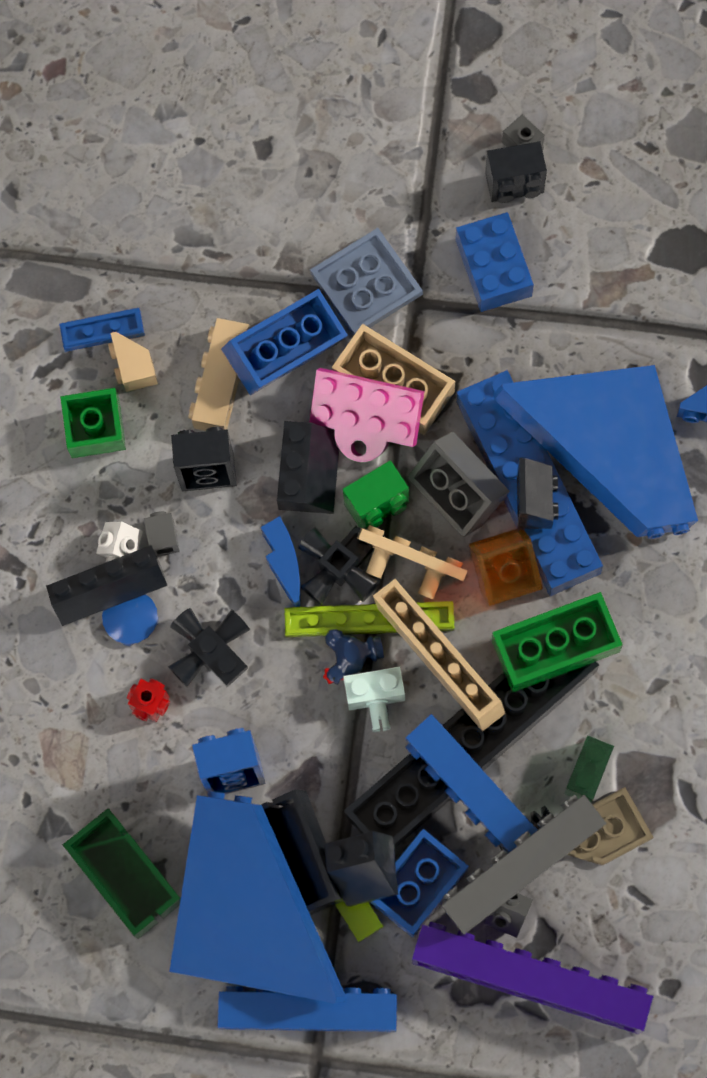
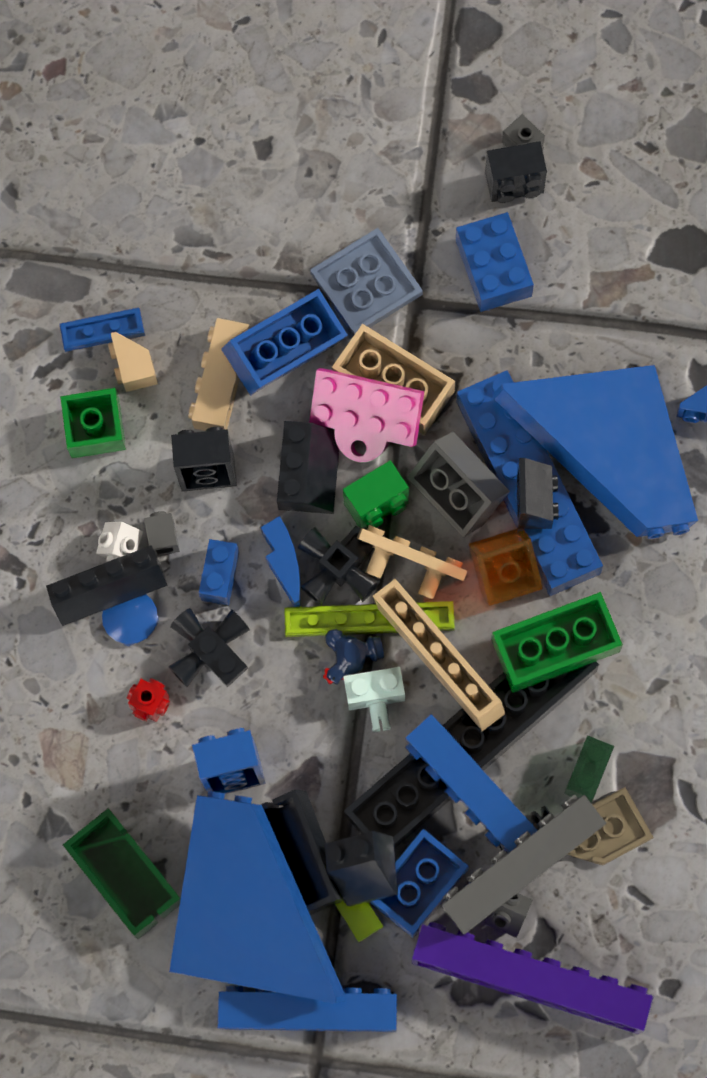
none -> blue brick [199,539,239,606]

